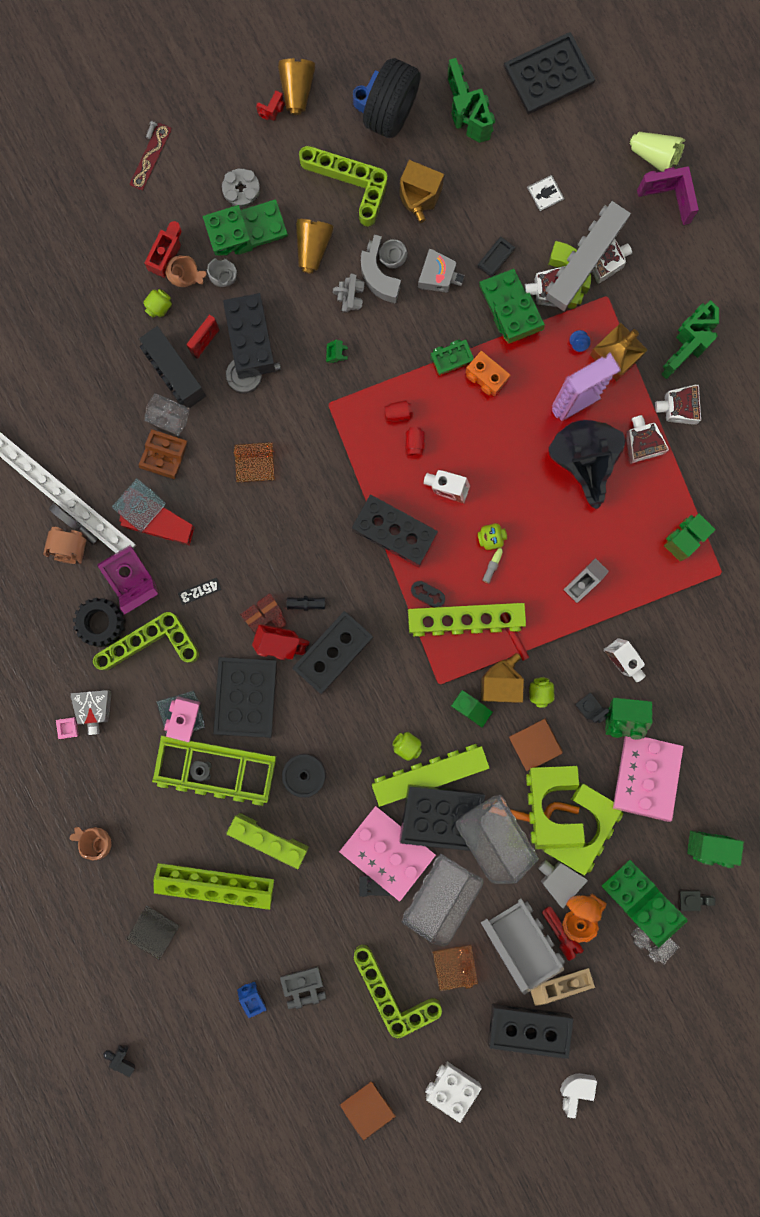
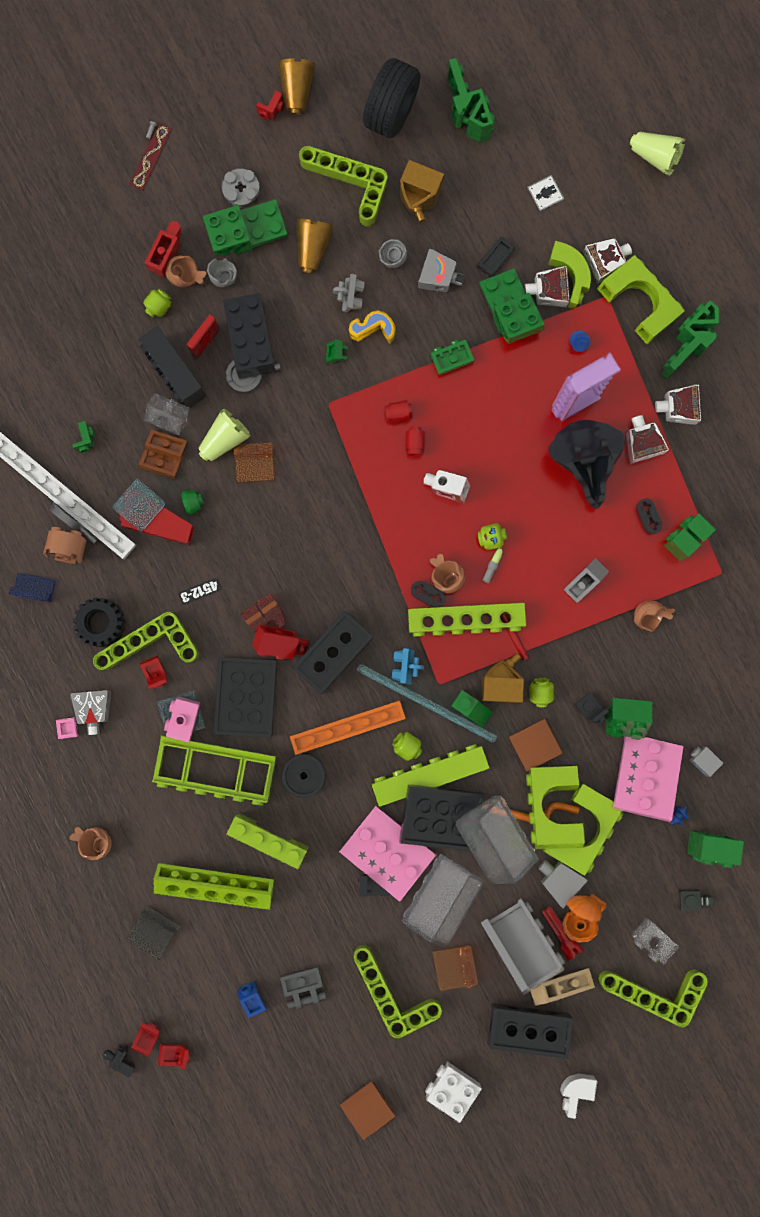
magenta bracket [97,544,158,615] -> none
dark grey brick [190,761,212,781] -> none
black pin [286,596,325,611] -> none
black brick [352,494,438,567] -> none
blue plate [353,70,379,113] -> none
light grey arch [361,235,401,303] -> none
orange brick [465,351,510,396] -> none
black plate [504,32,595,114] -> none
light grey brick [545,201,631,311] -> none
pearl gold piece [590,323,647,381] -> none
green piece [602,860,688,948] -> none
white torso [604,638,646,682] -> none
magenta bracket [637,166,699,225] -> none
none -> clear blue panel [9,573,55,602]
none -> green bracket [72,421,95,453]
none -> red bracket [131,1023,160,1057]
none -> red bracket [140,655,167,689]
none -> red bracket [157,1044,190,1069]
none -> green cone [181,490,204,515]
none -> yellowish green cone [199,408,251,461]
none -> orange plate [290,701,406,755]
none -> yellow animal [349,310,395,344]
none -> clear light blue tile [357,664,497,742]
none -> dark azure hips [392,648,424,684]
none -> nougat hat [430,554,465,593]
none -> lime arch [597,255,685,344]
none -> lime beam [599,969,708,1027]
none -> nougat hat [634,600,675,632]
none -> black beam [636,499,662,535]
none -> blue wheel [670,806,689,826]
none -> light grey brick [689,746,723,777]

